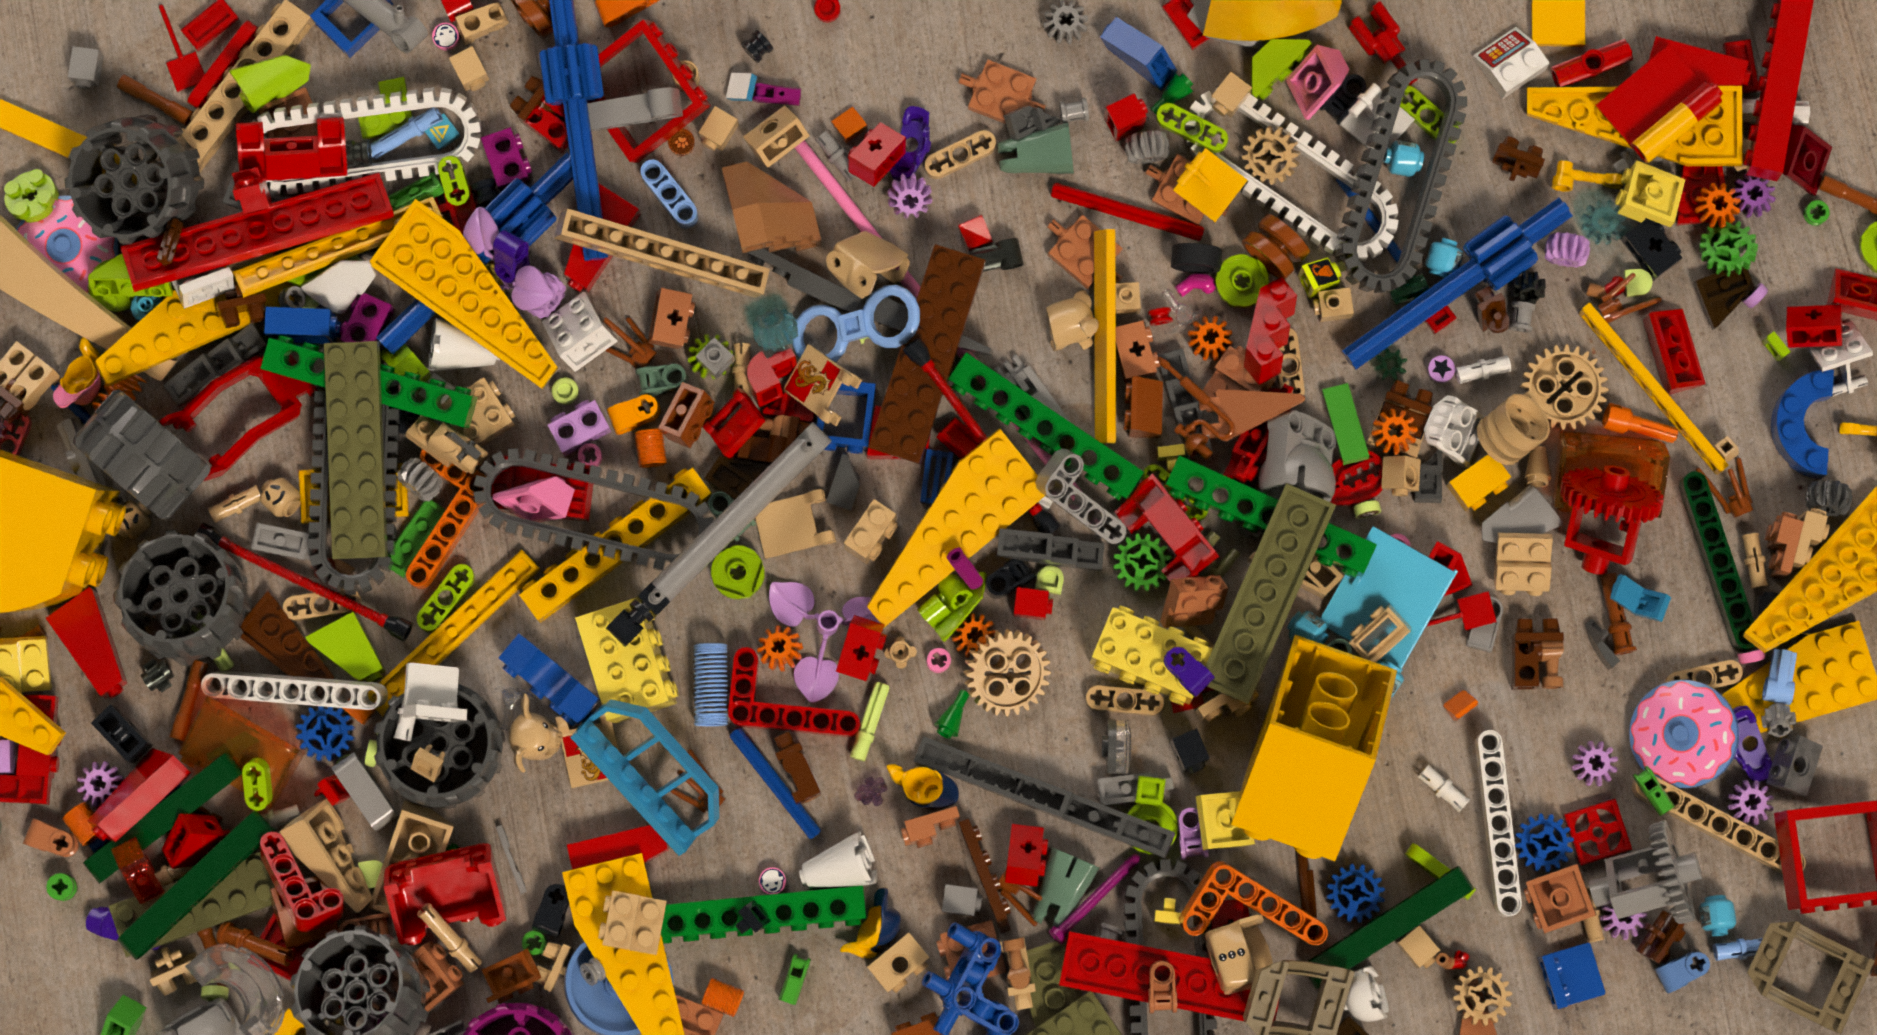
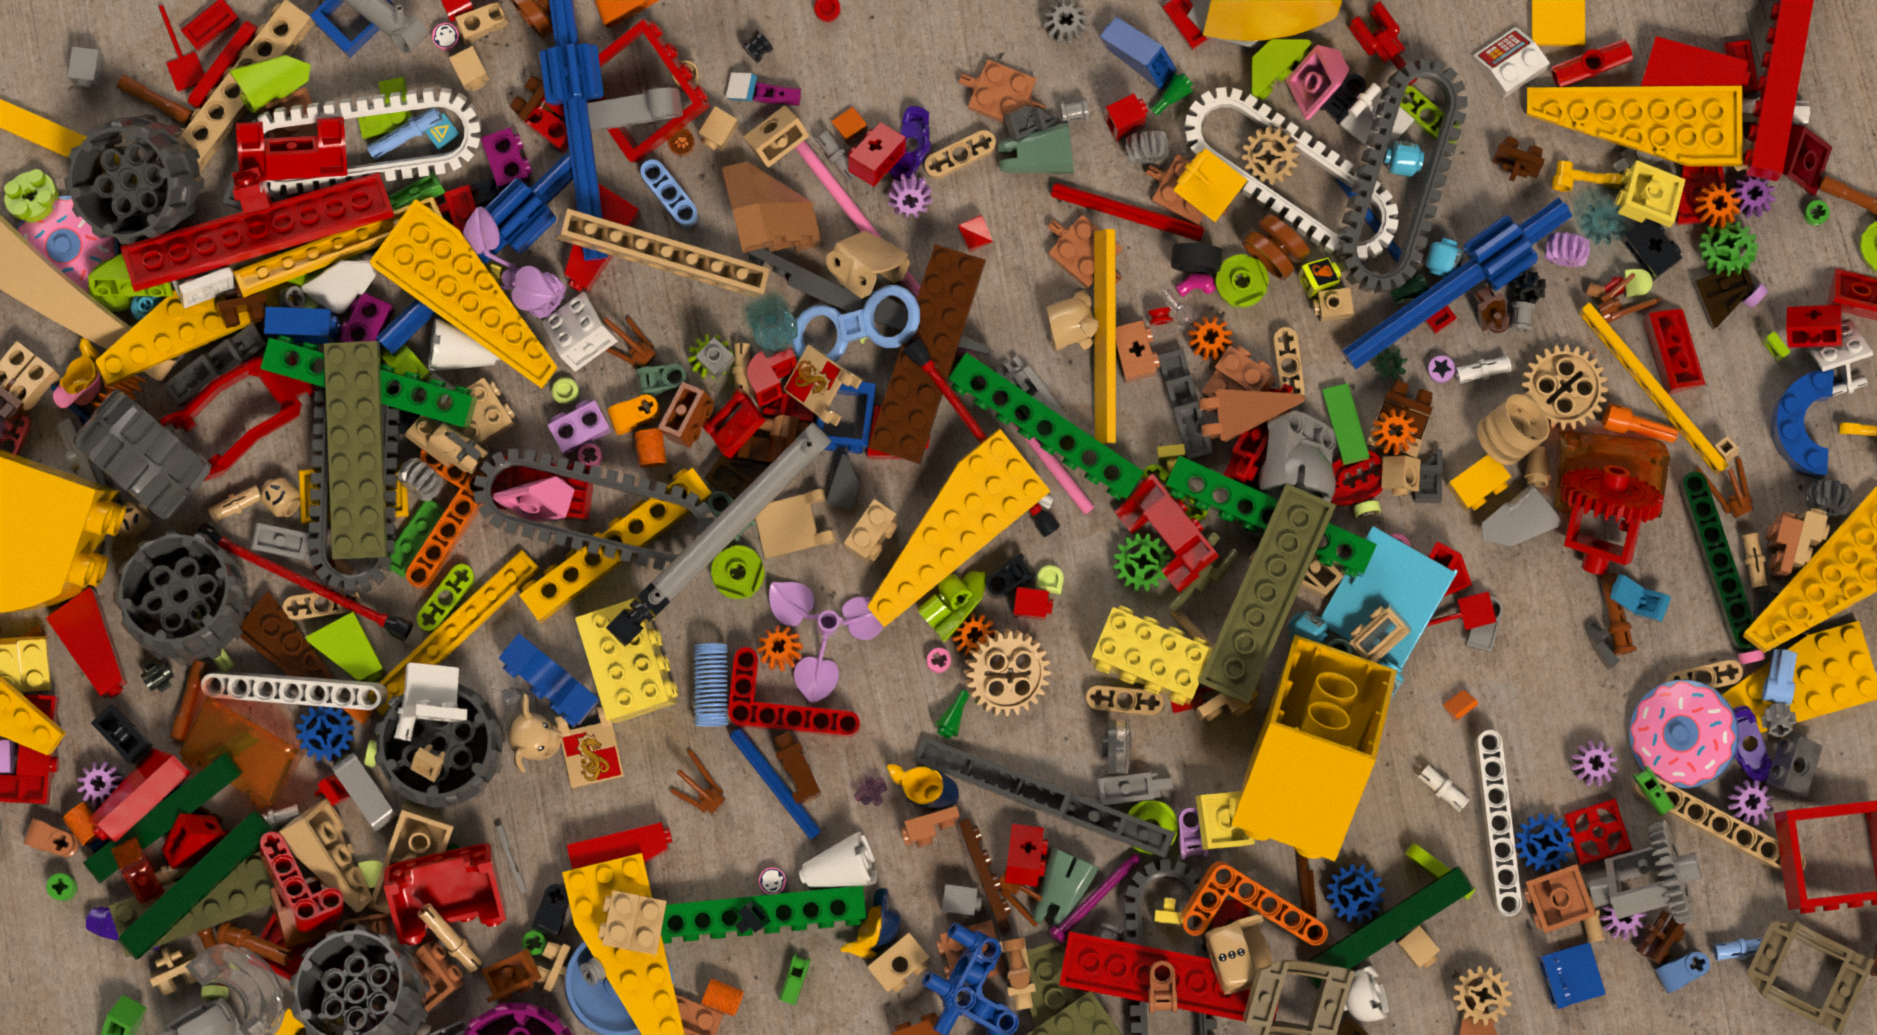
reddish brown axle [157,218,183,266] -> none
lime beam [242,758,273,811] -> none
pearl dark grey wheel [346,139,372,167] -> none
lime beam [438,155,470,206] -> none
dark purple piece [493,230,530,283] -> none
dark azure plate [570,699,719,856] -> none
nougat brick [648,288,695,349] -> none
red brick [836,615,887,681] -> none
yellowish green axle [850,682,890,762] -> none
tan plate [884,636,917,669] -> none
blue tile [920,449,953,504] -> none
red tile [936,417,980,459] -> none
magenta bar [946,547,983,589] -> none
pearl dark grey piece [968,238,1024,272] -> none
dark grey slope [997,528,1105,571] -> none
light grey beam [1036,449,1126,544] -> none
tan brick [1116,282,1141,315] -> none
dark orange slope [1124,376,1163,438] -> none
lime tile [1135,776,1166,807] -> none
lime beam [1156,103,1228,153] -> none
dark orange piece [1158,357,1235,460] -> none
nougat plate [1160,575,1228,628] -> none
dark purple piece [1164,647,1215,697] -> none
black brick [1169,728,1210,774] -> none
tan brick [1210,72,1252,118] -> none
red brick [1244,277,1297,385] -> none
white slope [1424,395,1484,469] -> none
arm [1436,950,1469,969] -> none
tan plate [1494,533,1553,596] -> none
reddish brown hips [1511,618,1564,690] -> none
red door [1595,44,1723,164] -> none
medium azure head [1699,895,1736,936] -> none

